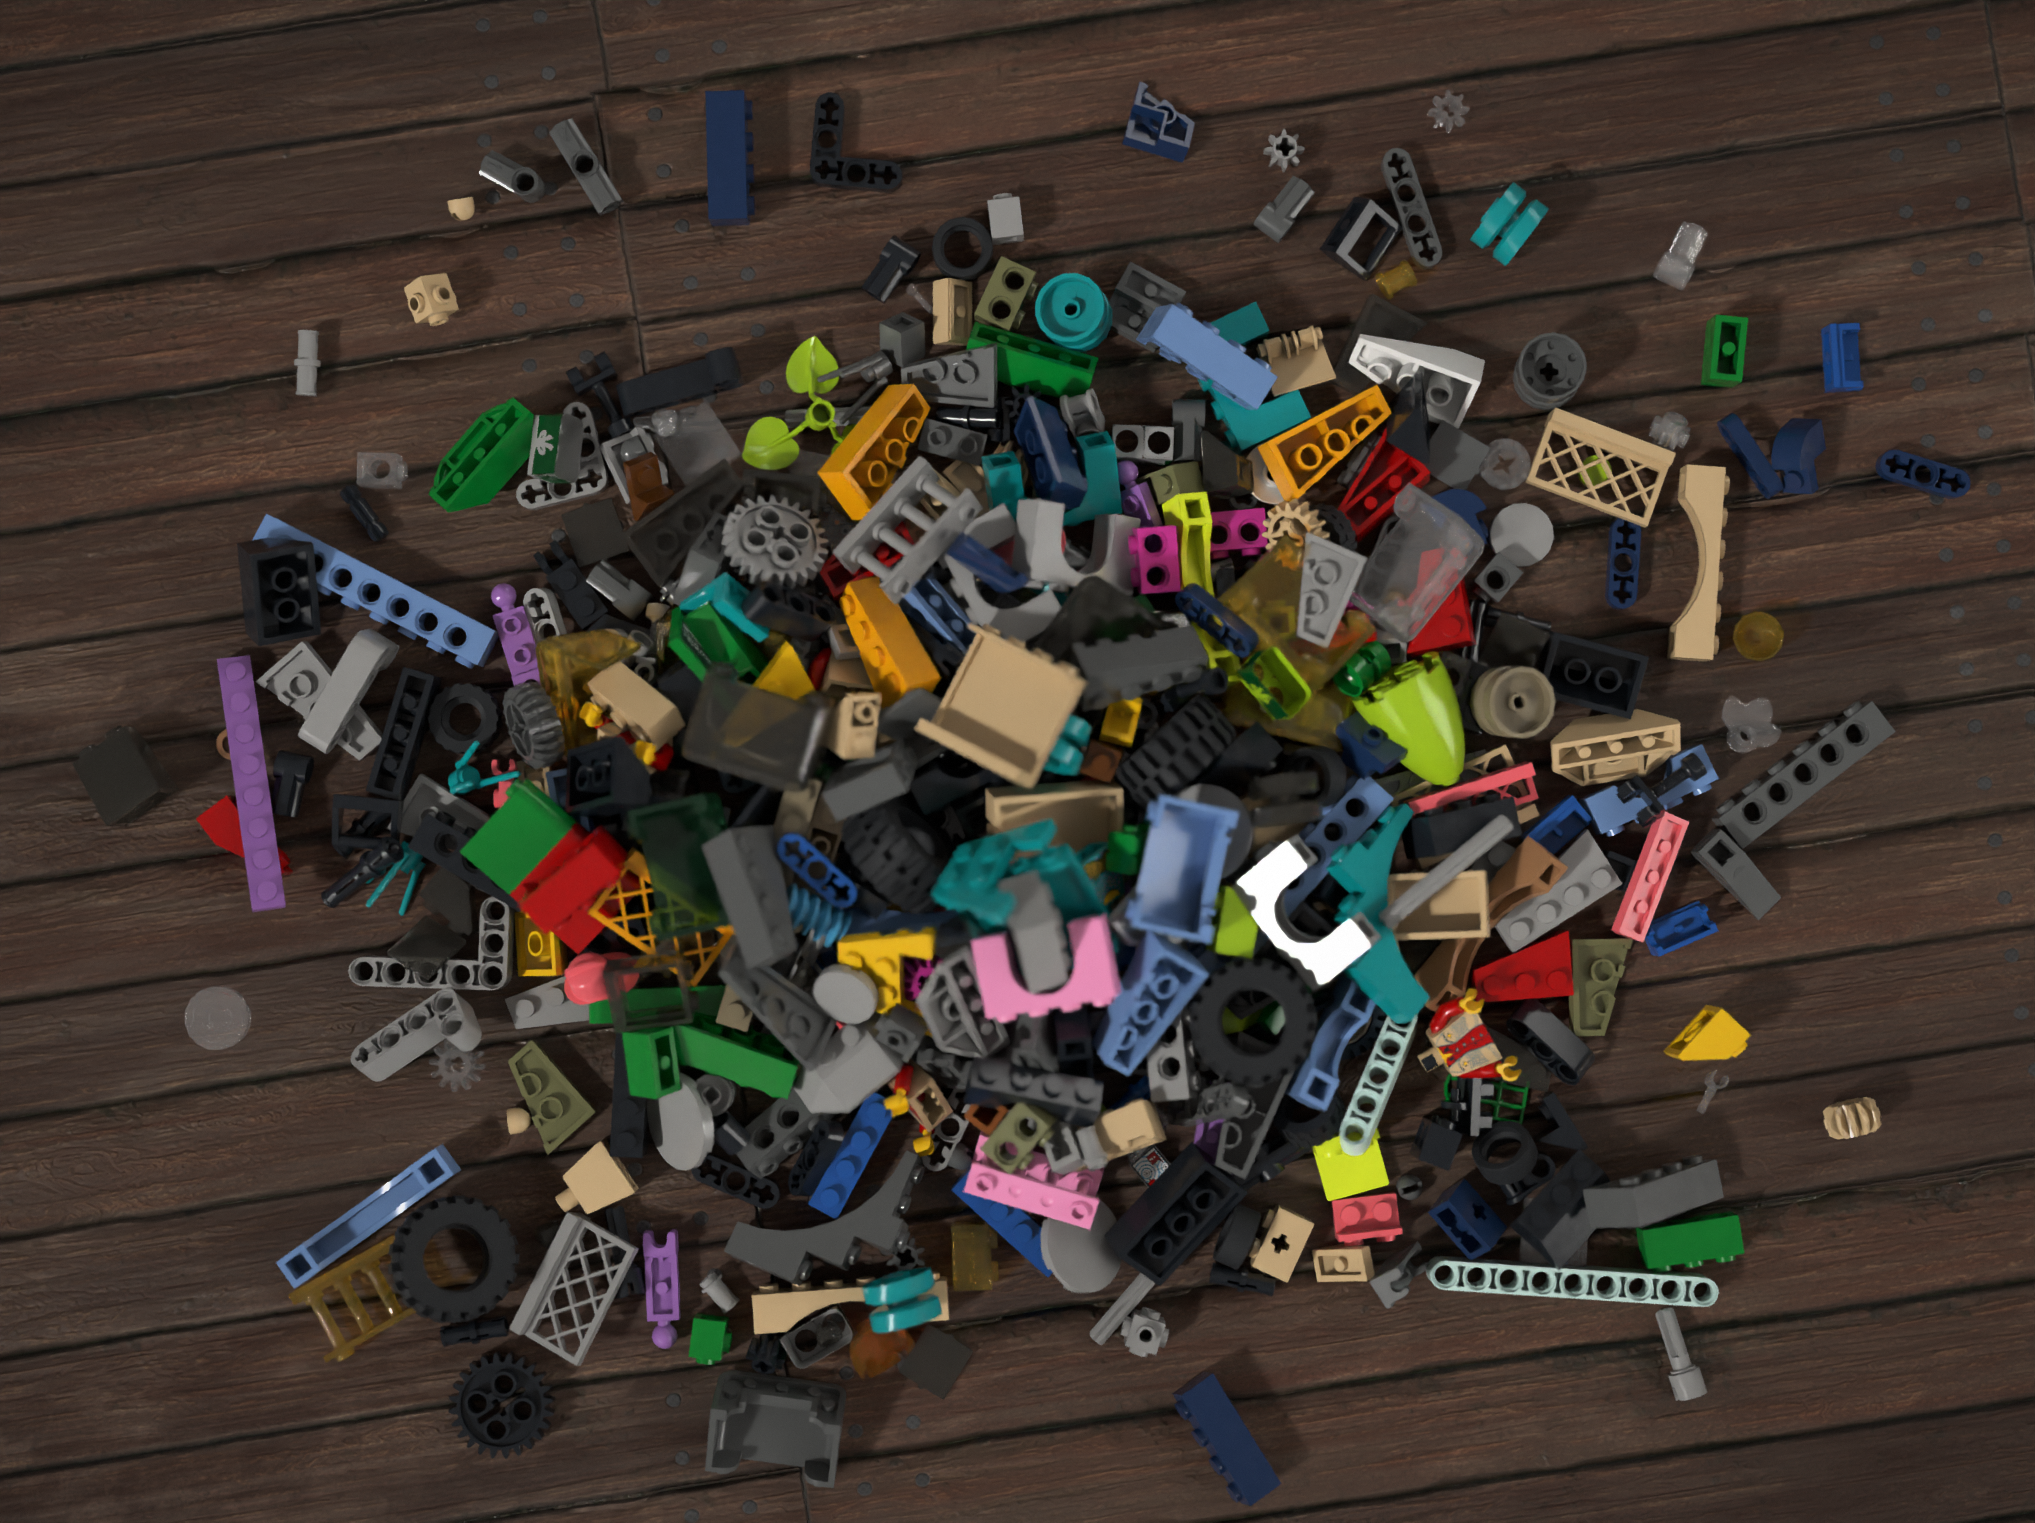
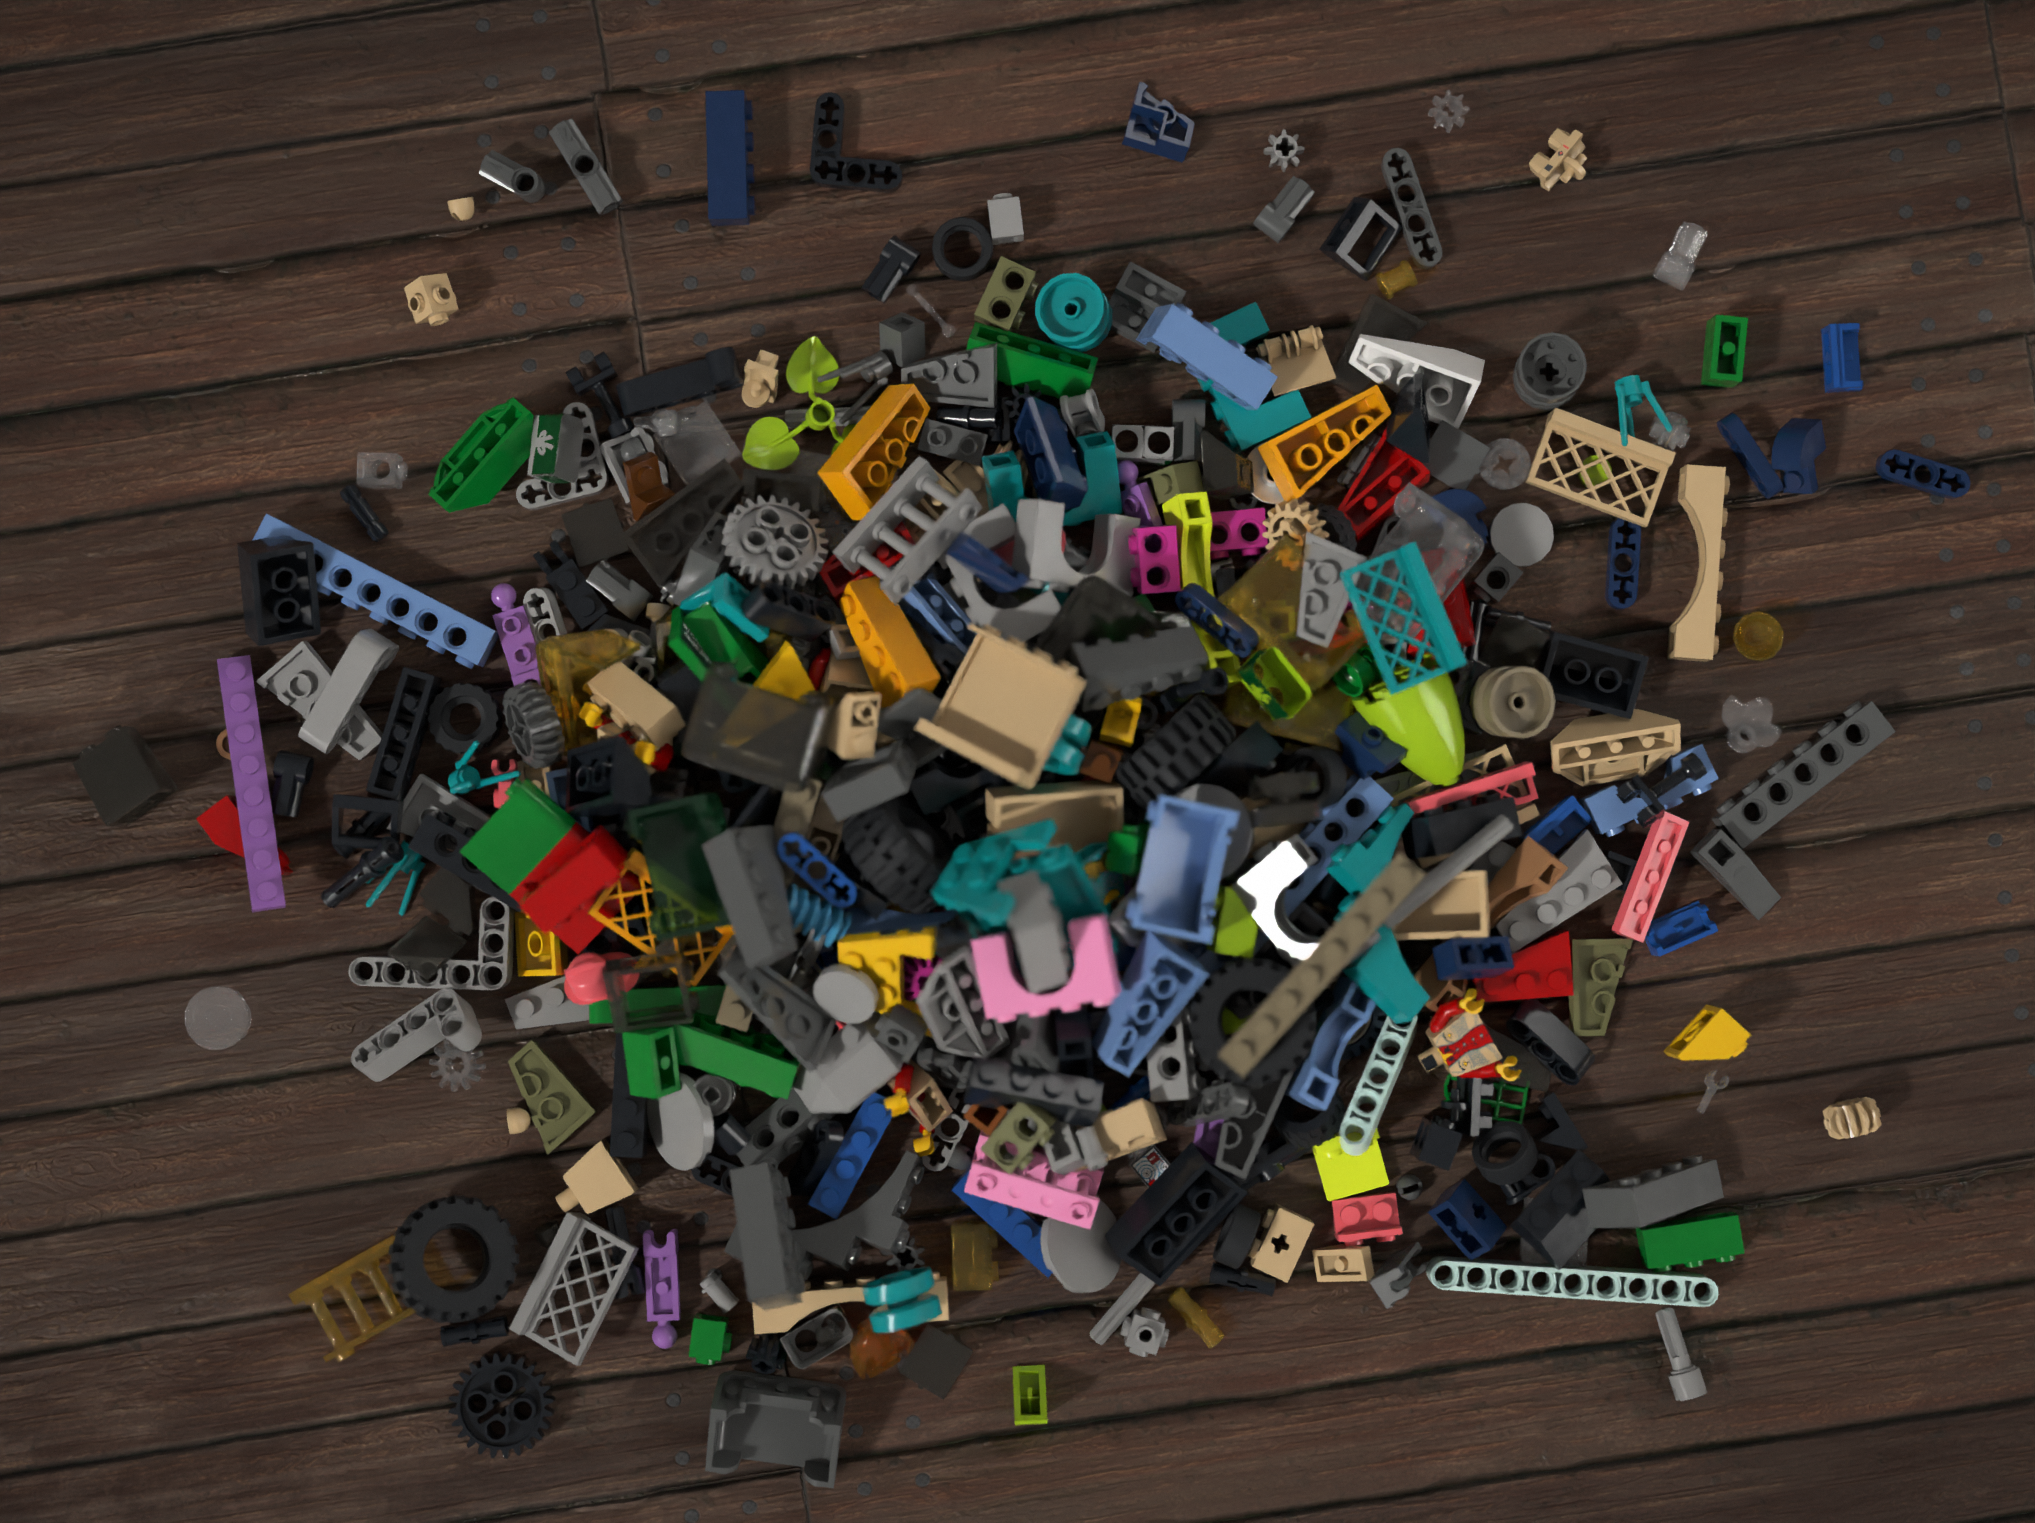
medium blue arch [276,1144,461,1289] -> none
light grey pin [294,330,321,396] -> none
tan slope [933,278,972,346] -> none
dark blue brick [1172,1372,1281,1506] -> none
teal wheel [1470,182,1549,266] -> none
none -> dark grey brick [729,1162,805,1311]
none -> tan hips [741,350,779,408]
none -> lime slope [1013,1365,1047,1425]
none -> clear yellow pin [1167,1286,1225,1349]
none -> dark tan brick [1217,853,1425,1077]
none -> teal fence [1339,542,1467,695]
none -> dark blue brick [1432,936,1514,981]
none -> tan hips [1529,128,1587,192]
none -> teal plant [1615,375,1673,446]

